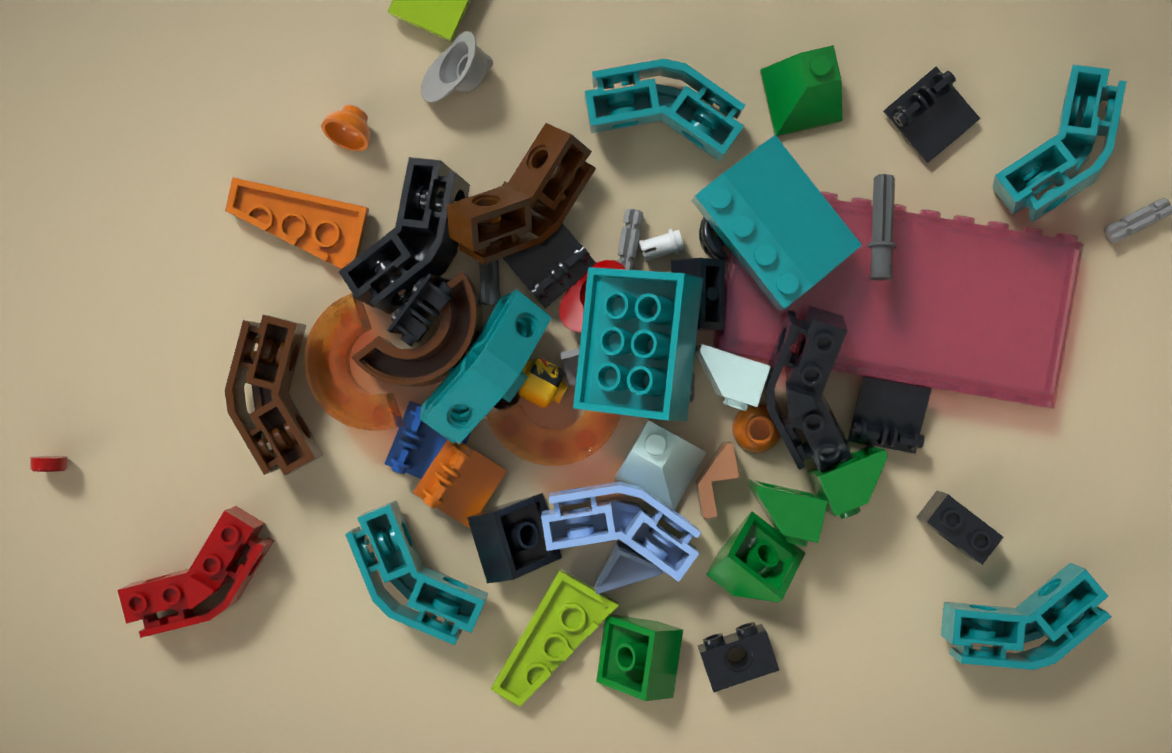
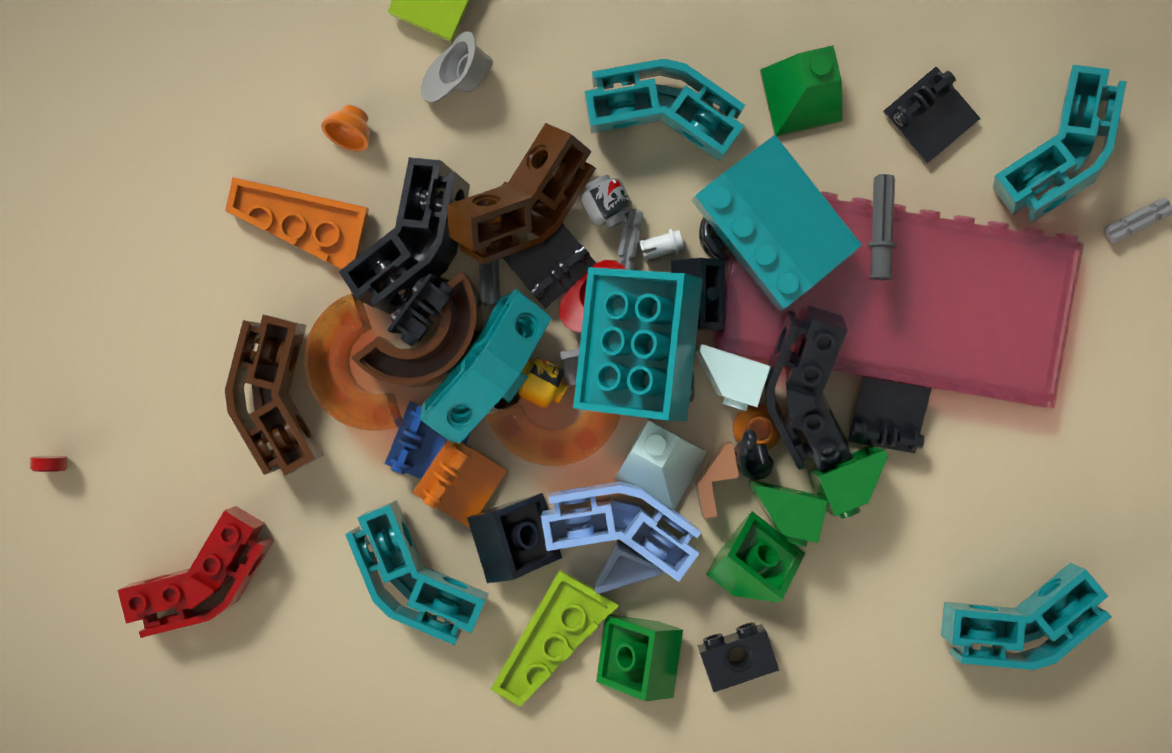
black brick [917,490,1004,565] -> none
none -> light grey head [581,175,632,229]
none -> black piece [734,429,774,480]

